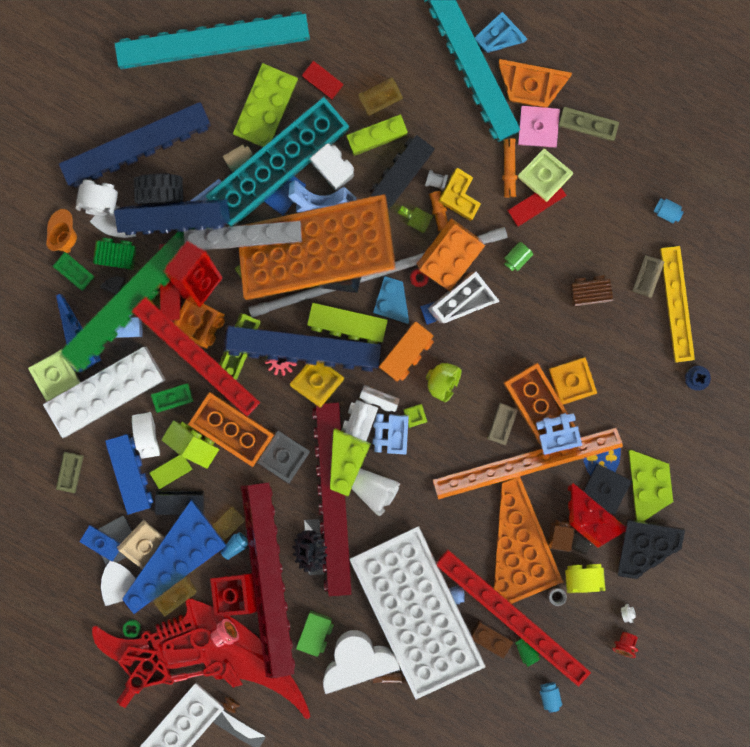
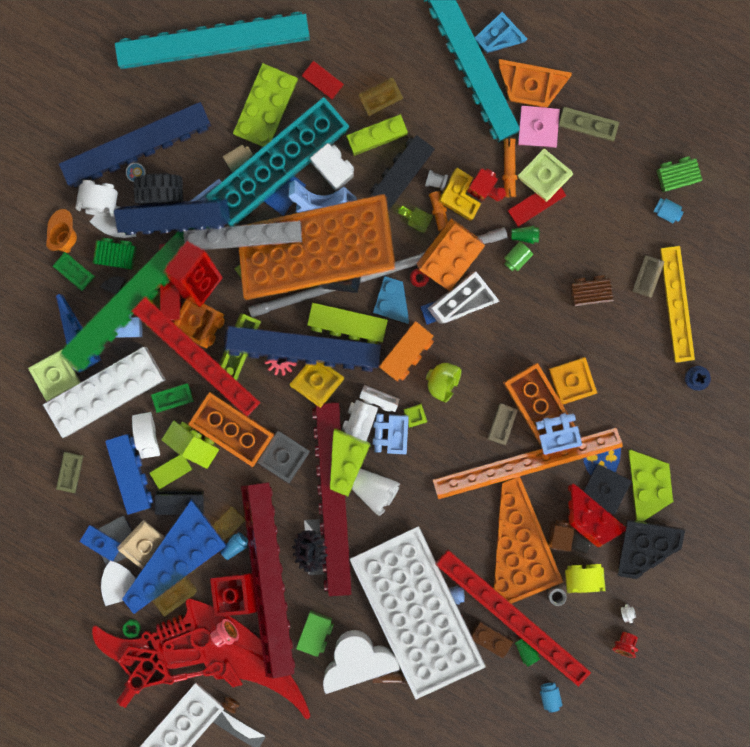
none -> tile [126,163,146,182]
none -> red brick [466,168,506,202]
none -> green cone [512,225,540,244]
none -> bright green brick [656,156,702,192]

